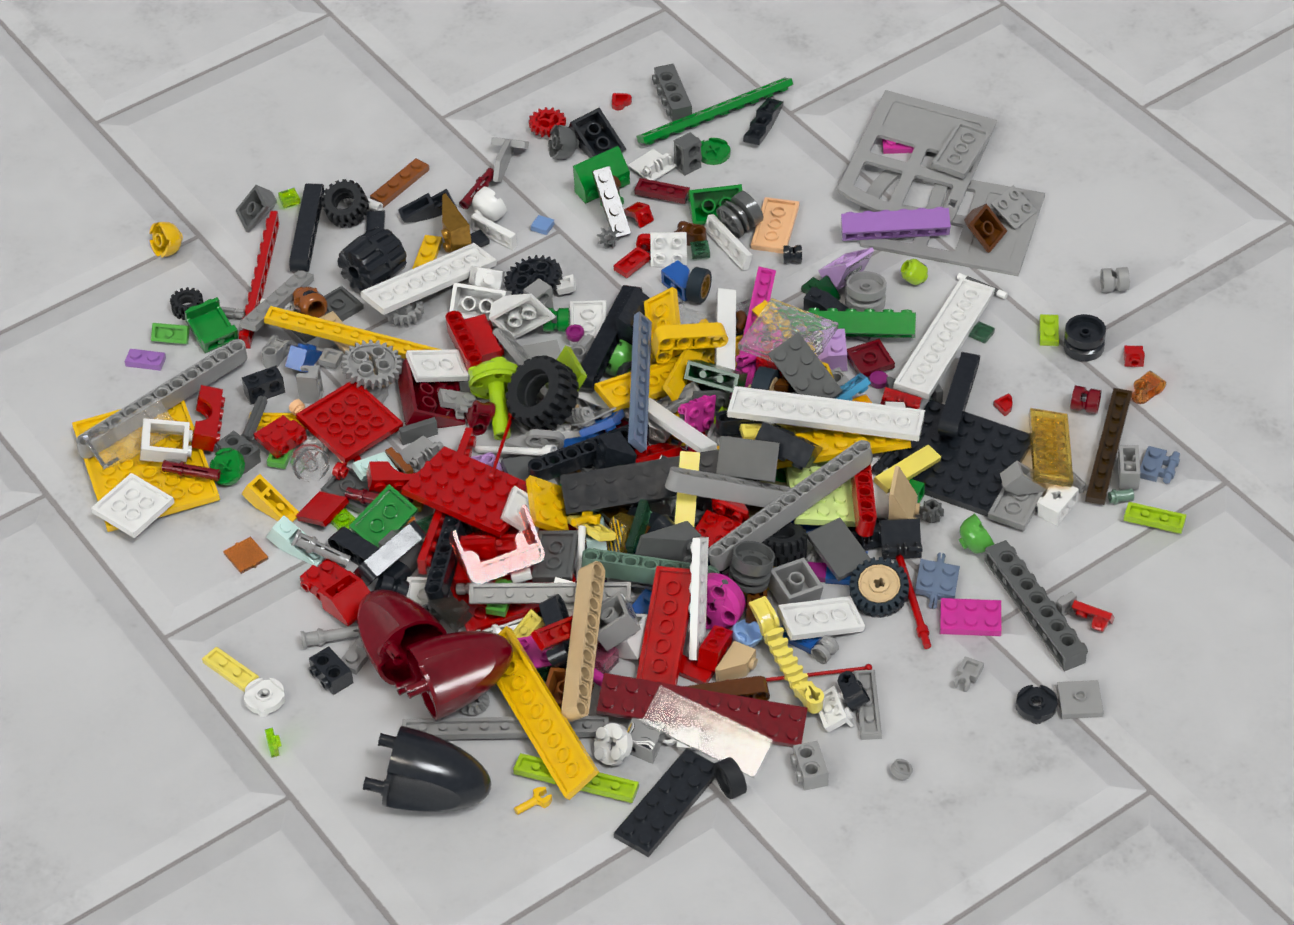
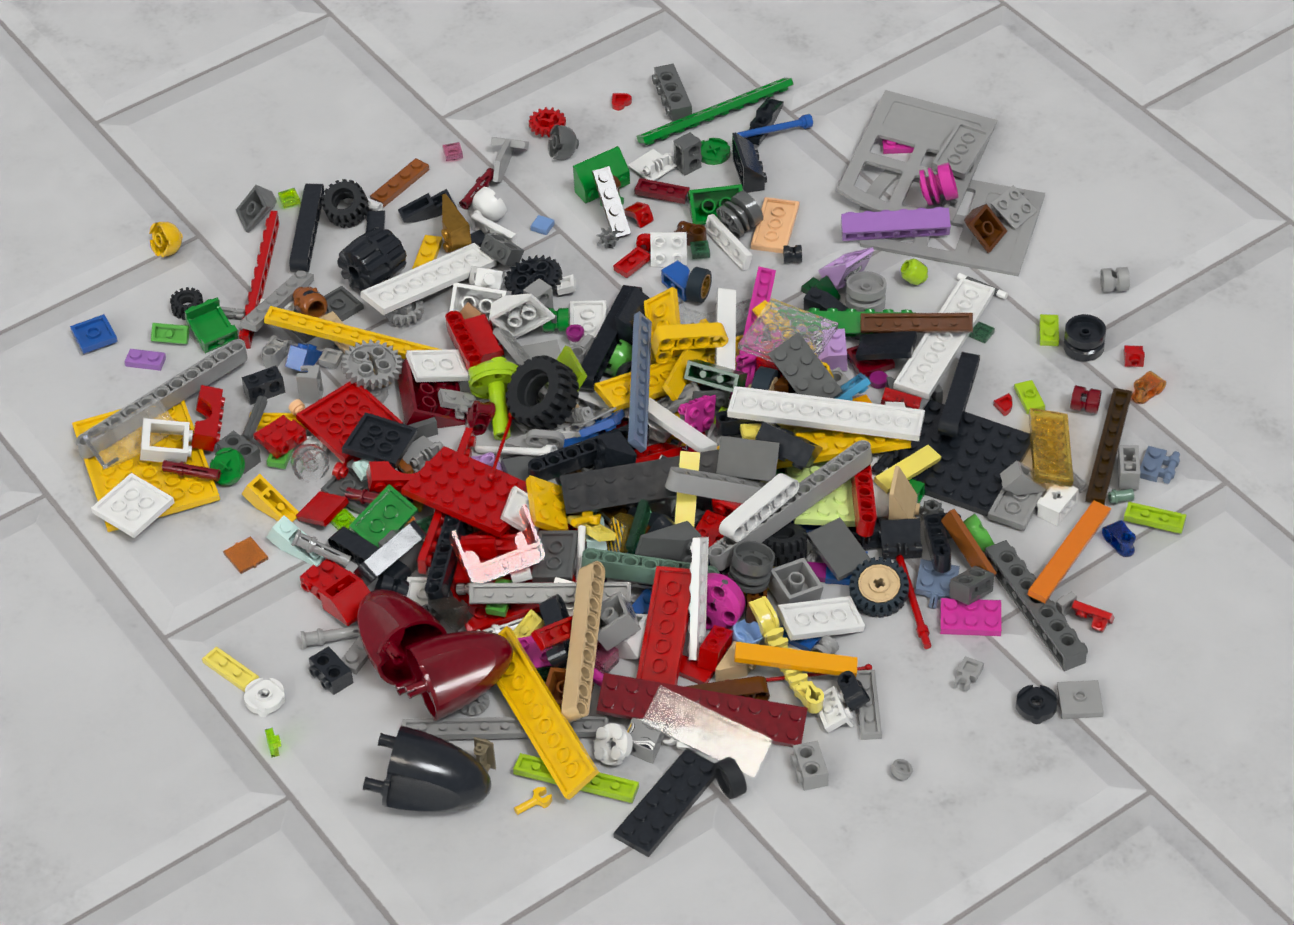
black slope [569,107,627,158] -> none
reddish brown arm [736,310,747,333] -> none
none -> blue plate [70,314,118,354]
none -> black plate [342,412,418,469]
none -> clear pink plate [442,142,463,161]
none -> medium nougat tile [460,302,483,319]
none -> dark tan hinge [473,737,496,772]
none -> dark grey brick [480,233,525,266]
none -> white beam [719,473,799,542]
none -> black slope [732,132,767,193]
none -> light orange tile [734,642,858,677]
none -> blue piece [737,114,813,138]
none -> black tile [856,331,917,361]
none -> reddish brown tile [860,313,973,333]
none -> dark pink wheel [919,162,959,206]
none -> black beam [924,513,961,573]
none -> dark orange tile [941,509,997,576]
none -> dark grey brick [949,566,994,605]
none -> lime plate [1014,380,1045,414]
none -> orange tile [1027,500,1111,603]
none -> clear blue piece [1102,520,1136,557]

